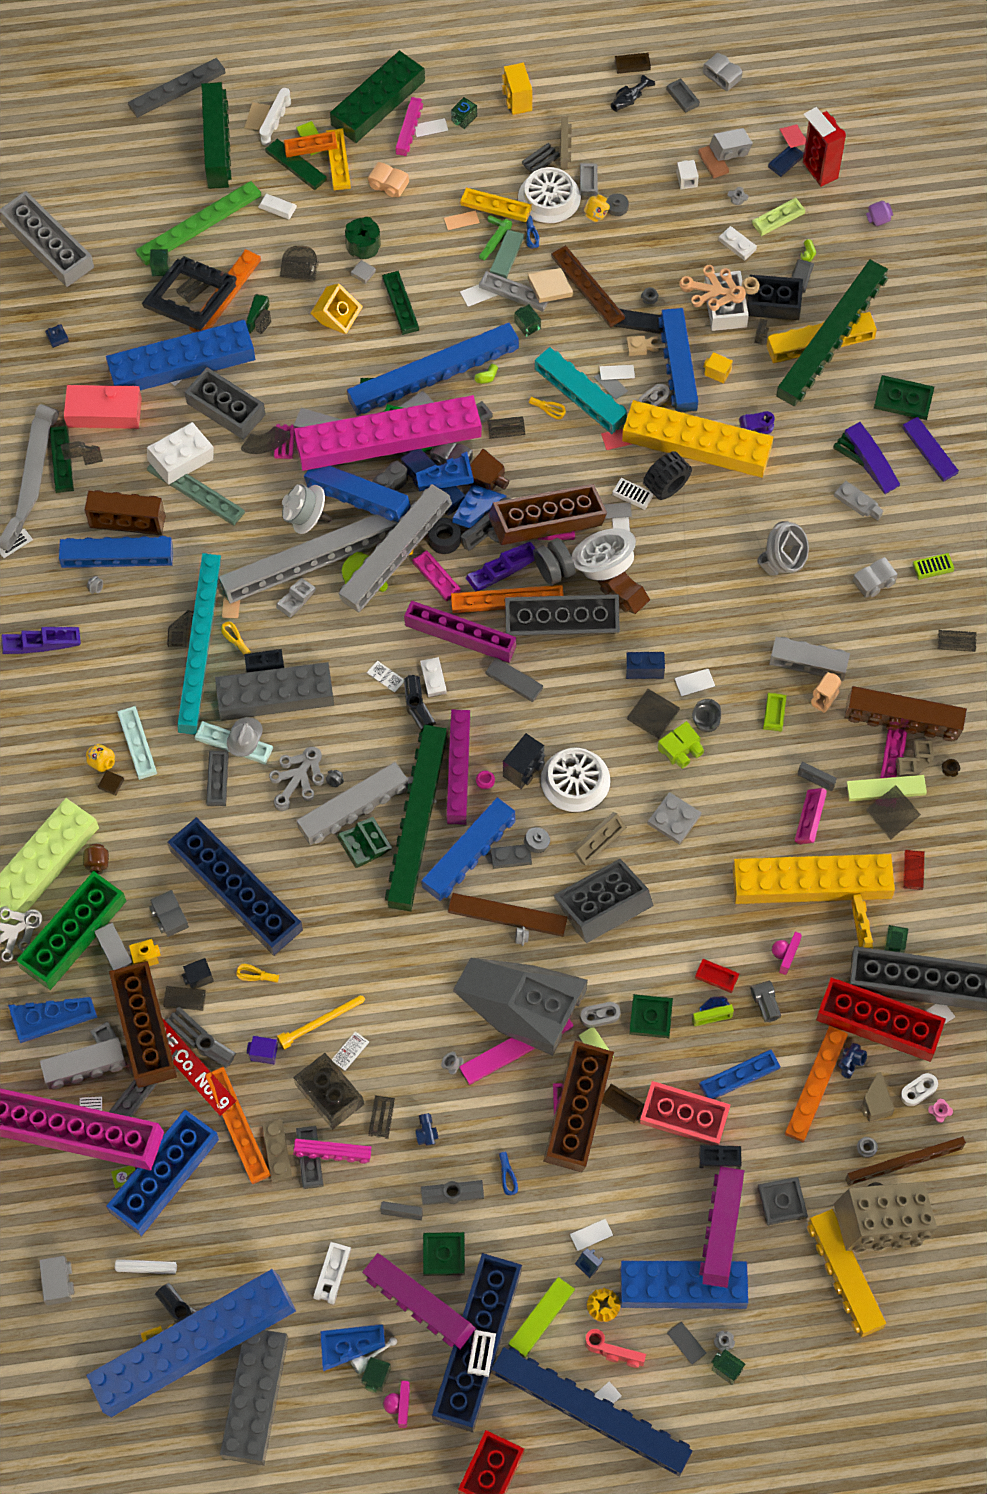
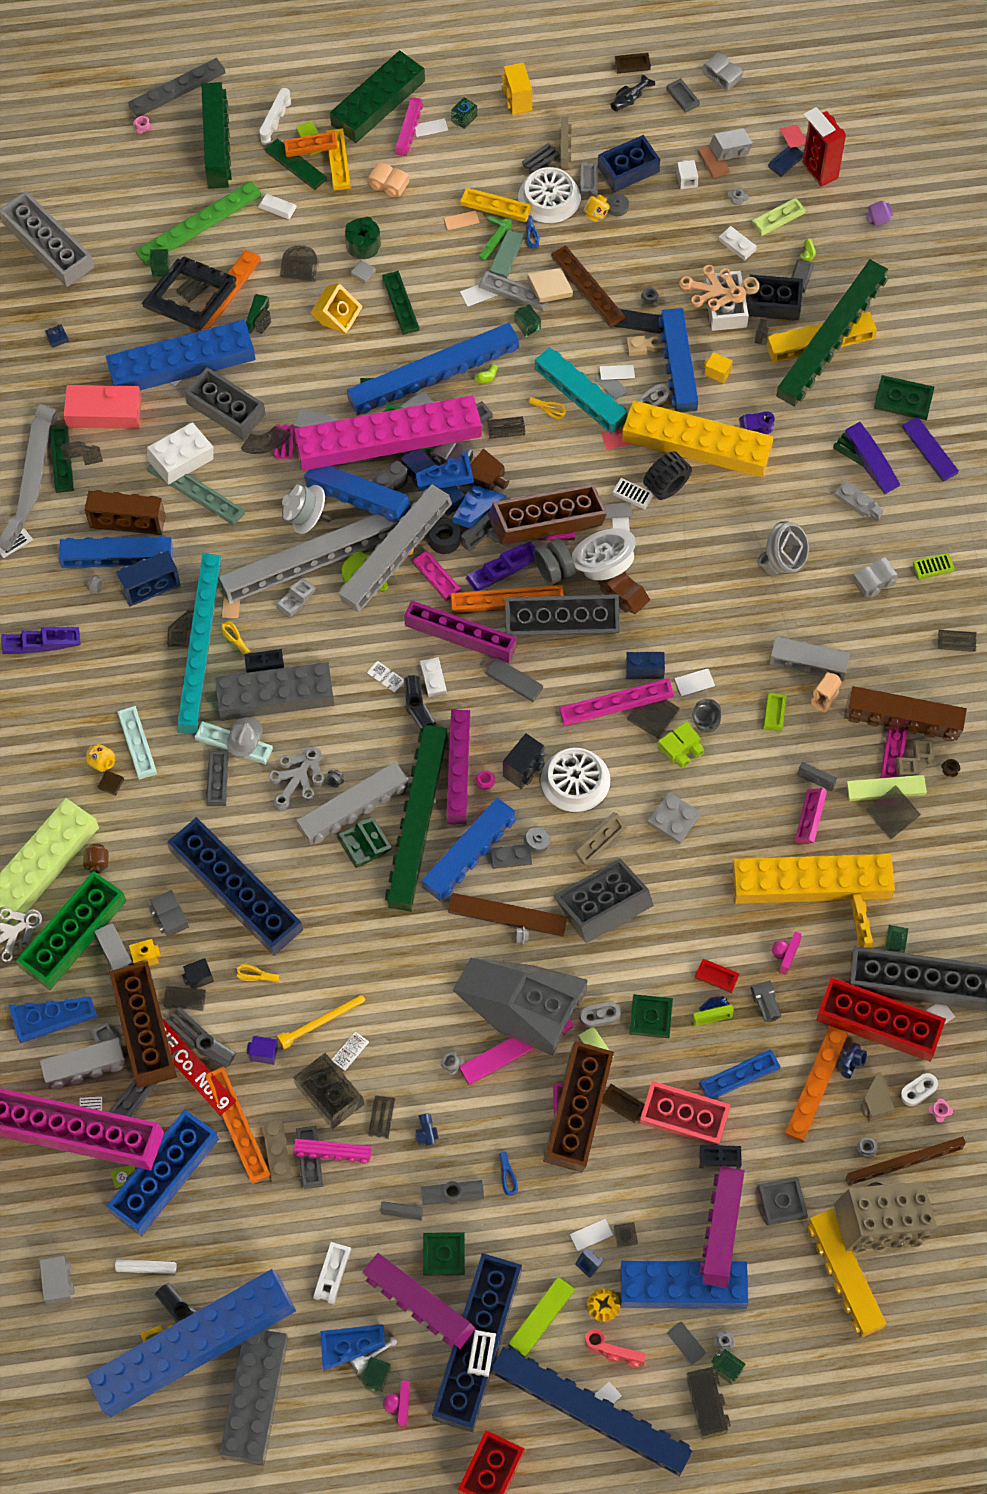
tan sticker [244,102,271,131] -> none
clear red tile [903,850,925,890] -> none
none -> dark blue brick [116,551,181,607]
none -> bright pink plate [133,116,152,134]
none -> dark pink tile [559,678,674,726]
none -> dark blue brick [597,135,661,192]
none -> clear smoke plate [613,1222,638,1248]
none -> clear smoke brick [686,1367,731,1440]

